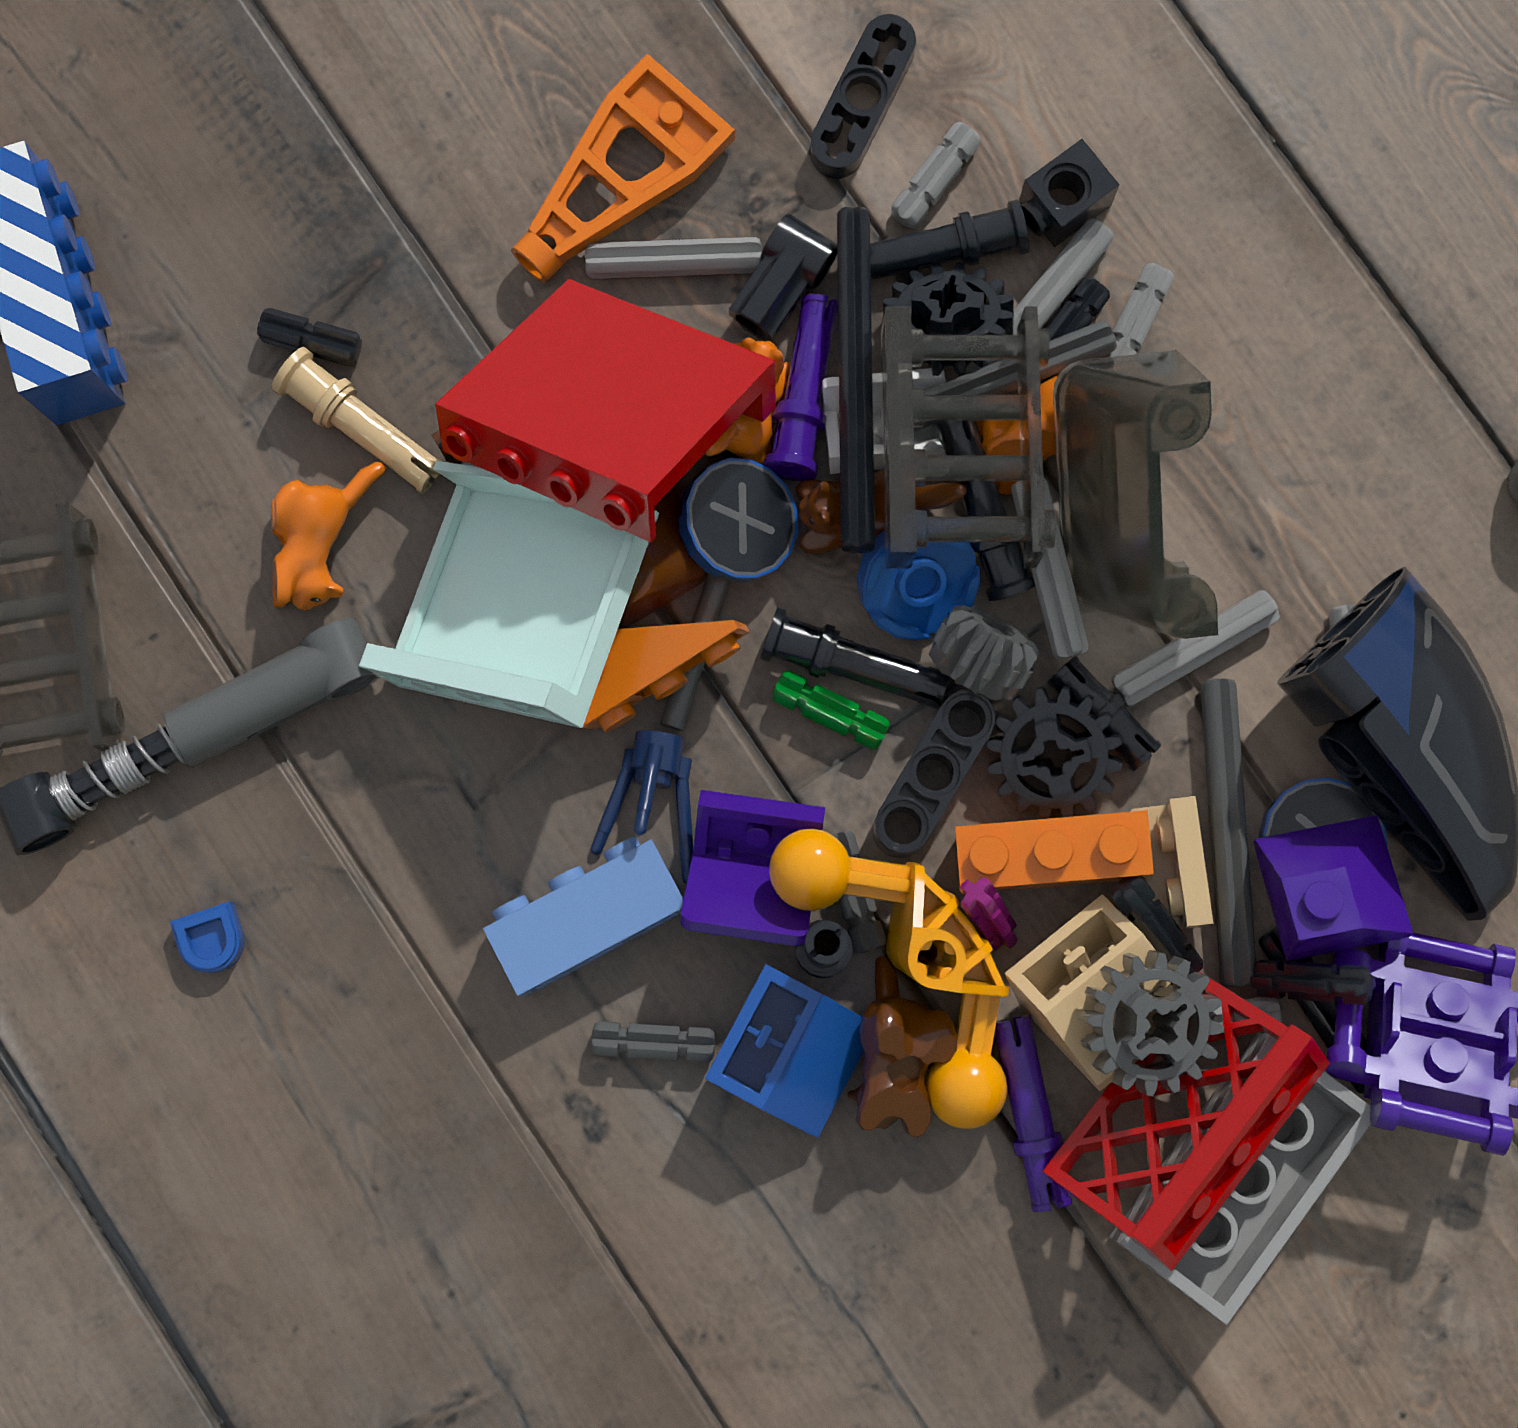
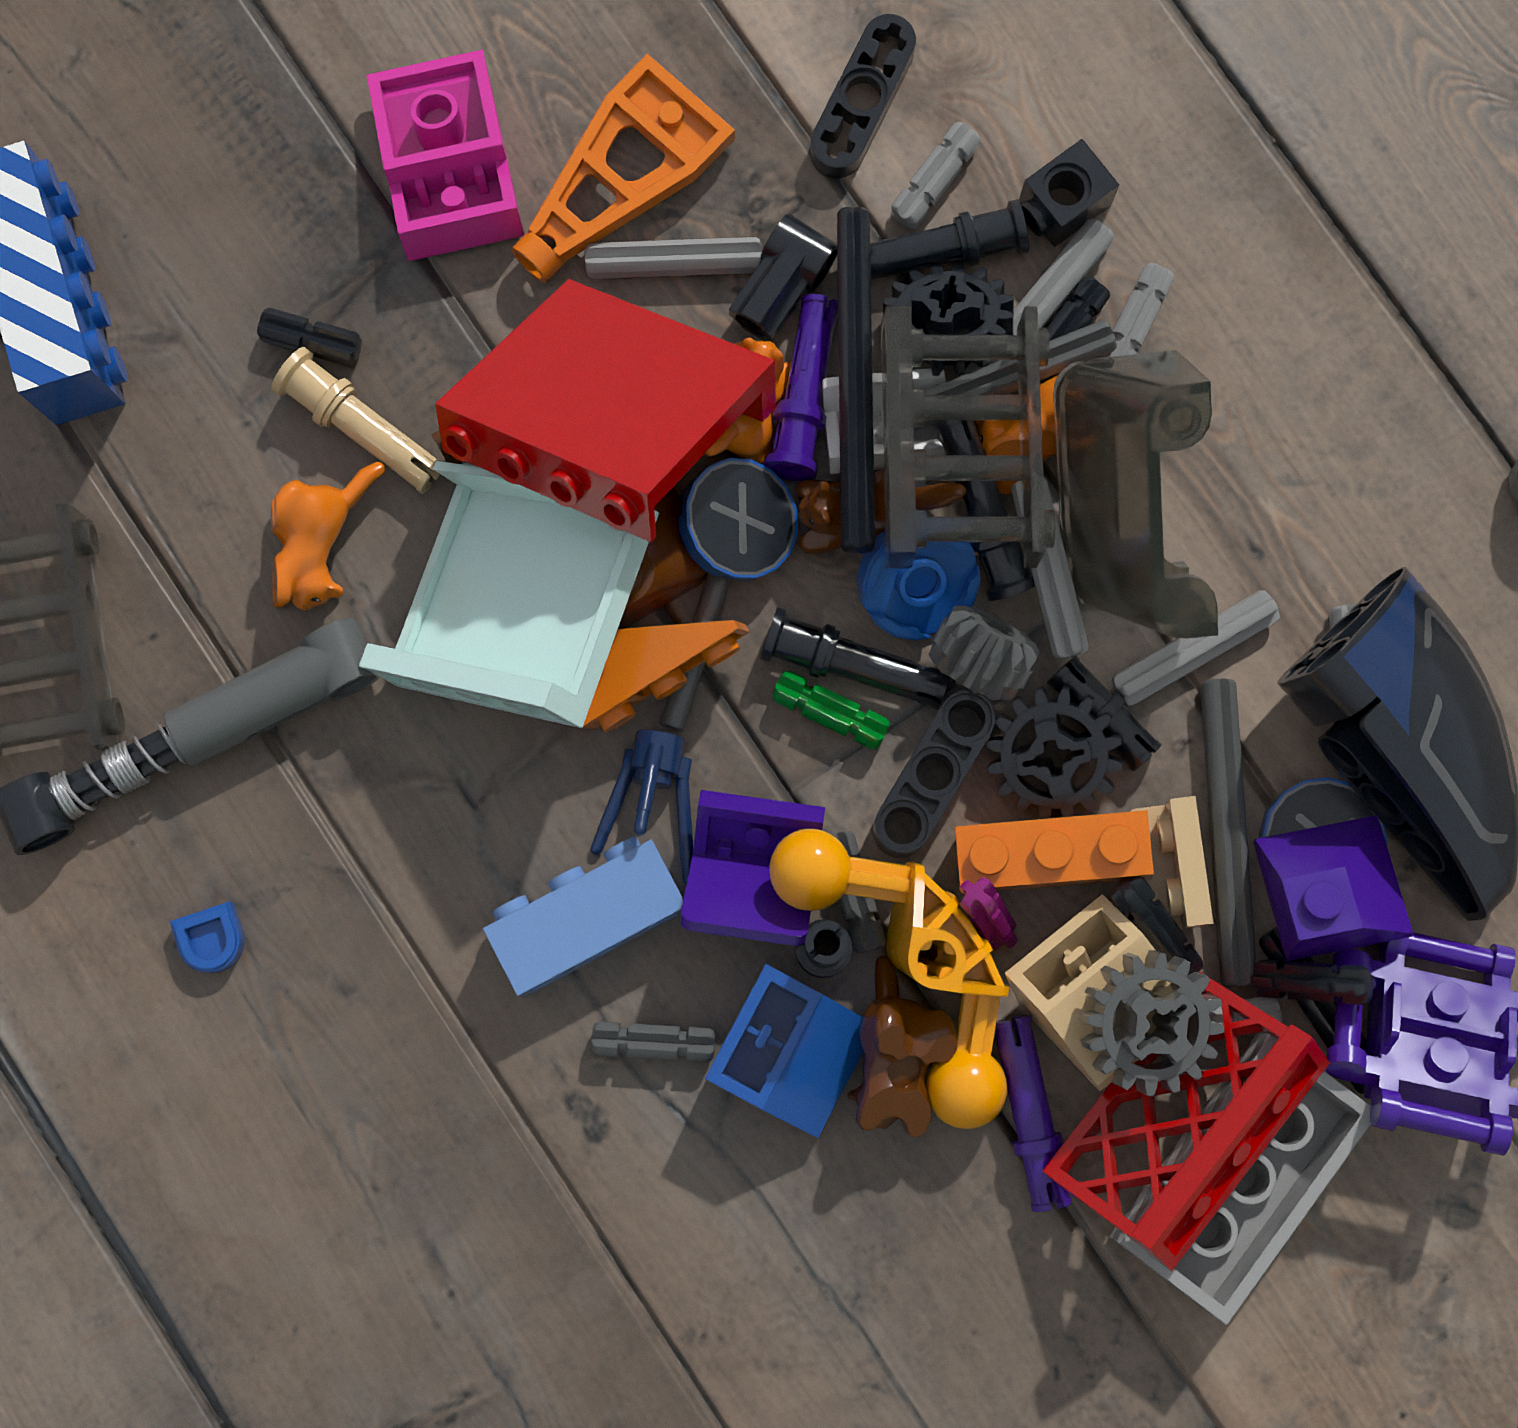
none -> dark pink slope [366,49,524,261]

